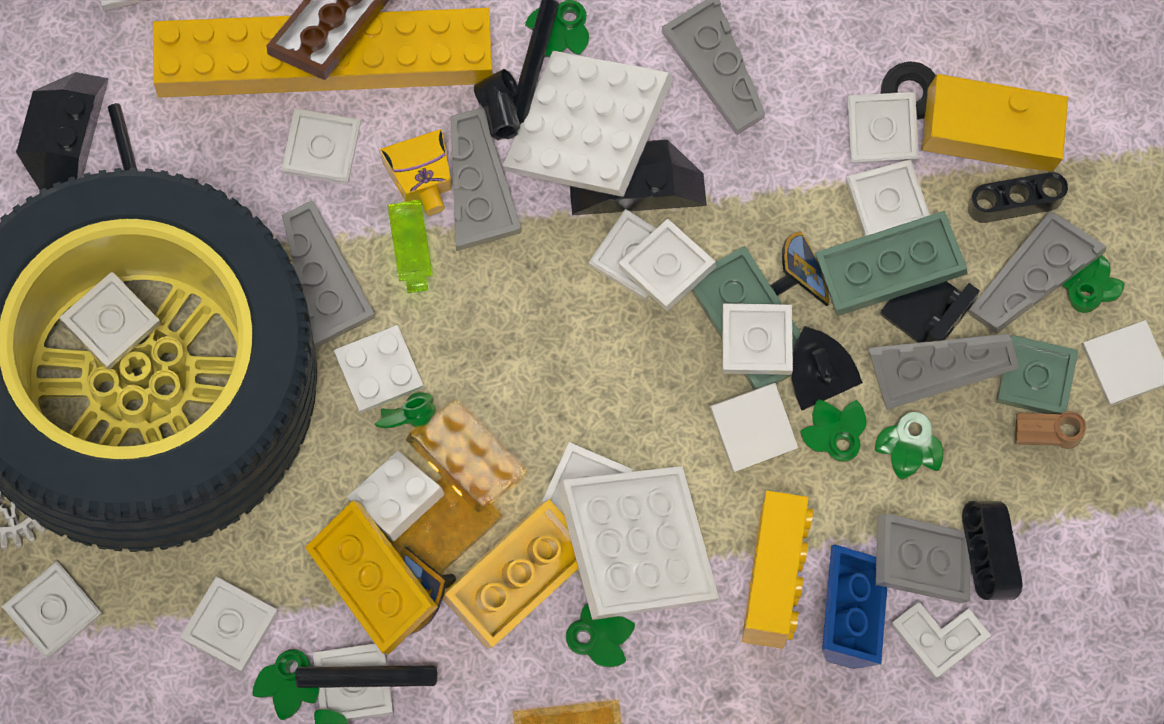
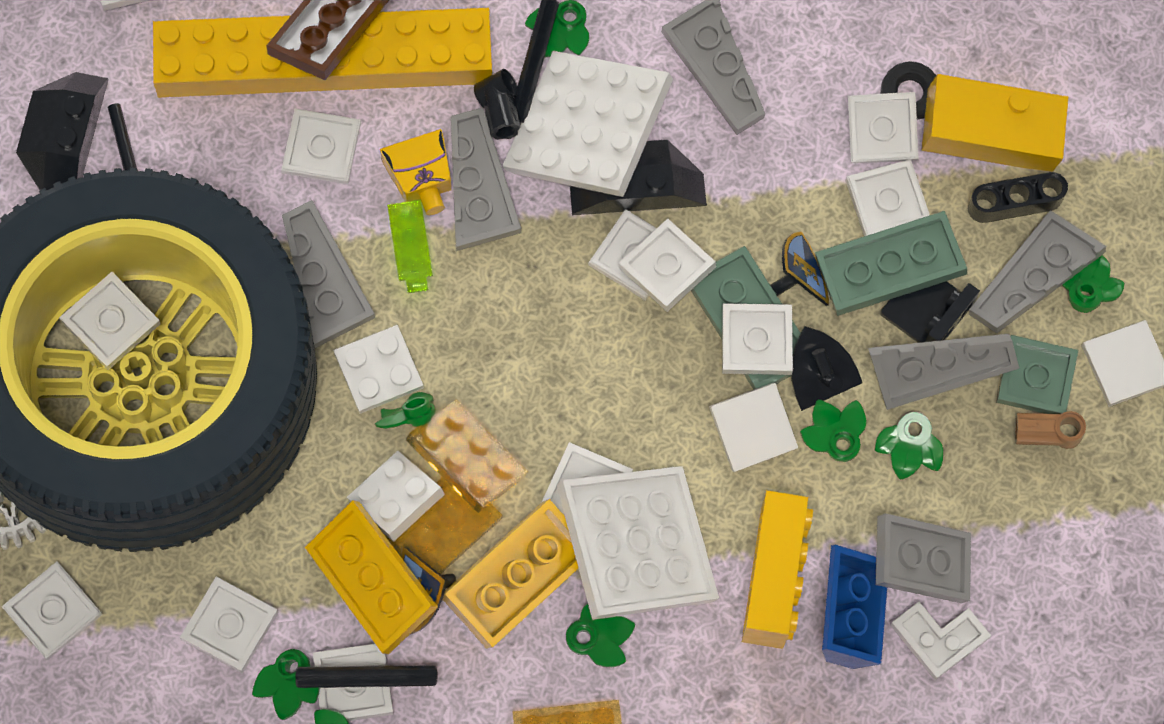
black beam [962,501,1023,600] -> none

